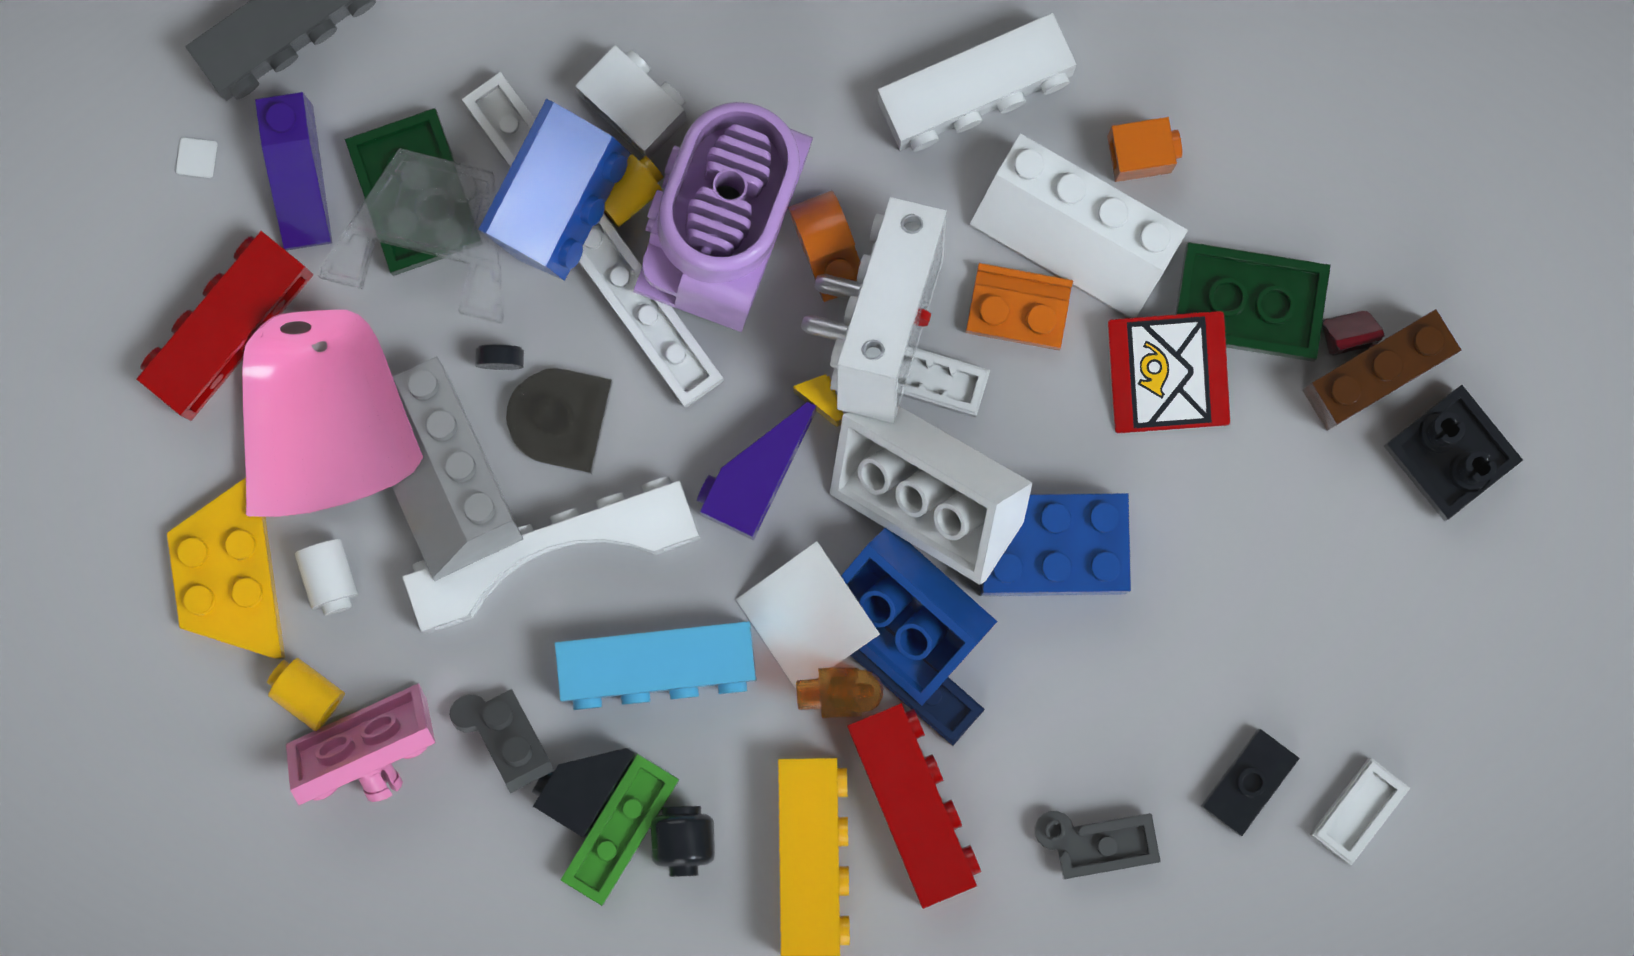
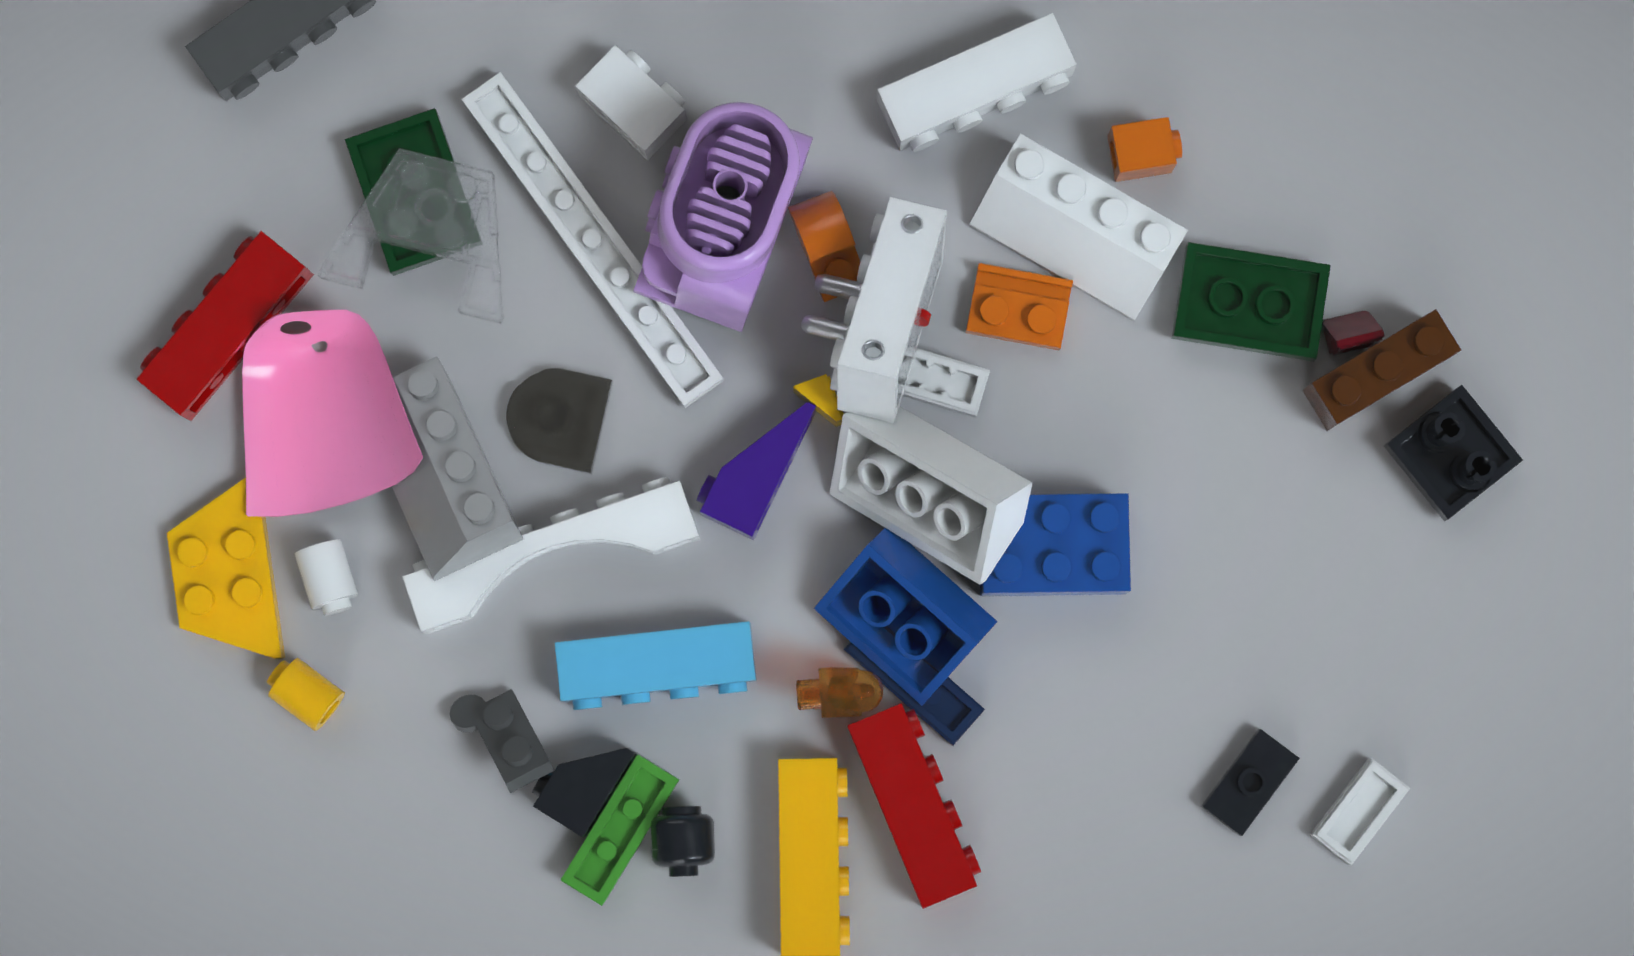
white sticker [176,137,218,178] -> none
dark purple slope [255,92,332,250] -> none
bright pink plate [286,683,435,805] -> none
black tile [475,344,524,370] -> none
slope [478,99,631,281] -> none
yellow brick [604,154,664,228] -> none
white sticker [736,541,880,692] -> none
dark grey hinge [1035,811,1161,879] -> none
sticker [1108,311,1230,433] -> none

